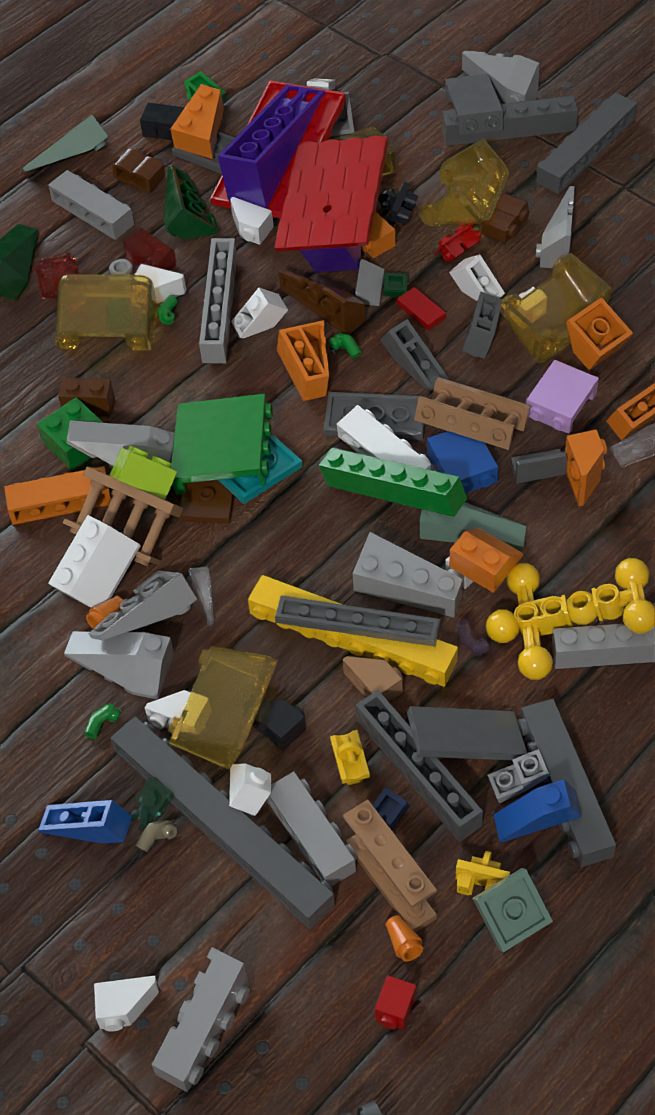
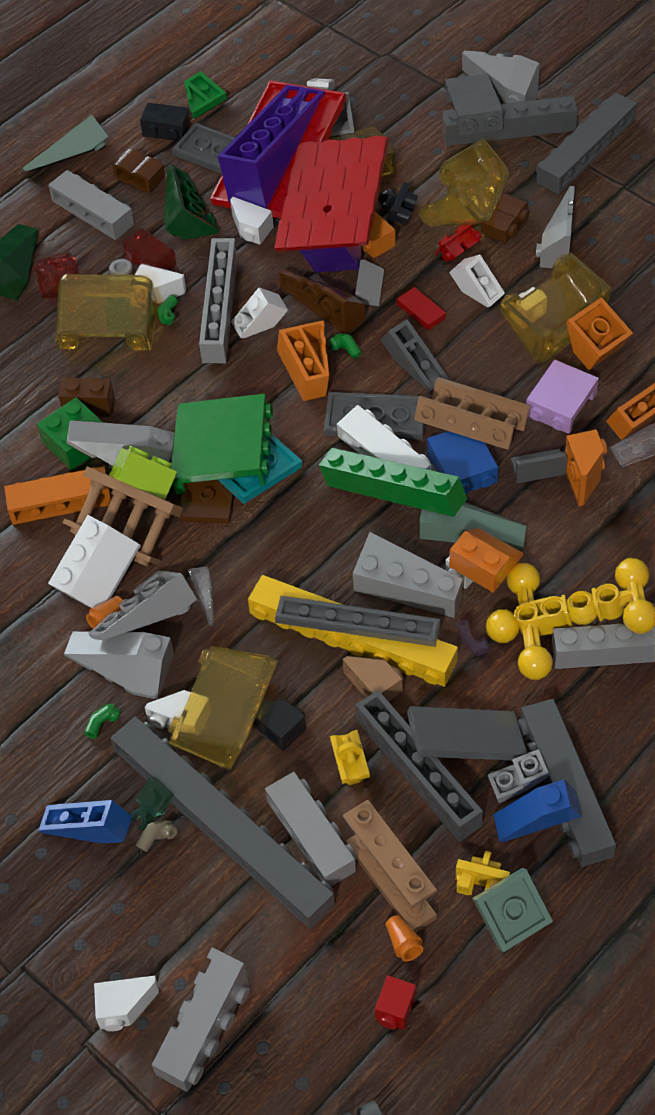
orange wedge [170,84,224,159] -> none
white slope [229,764,271,816] -> none
dark blue bracket [372,787,410,831] -> none
dark green tile [383,272,407,297] -> none
dark grey slope [462,292,503,359] -> none

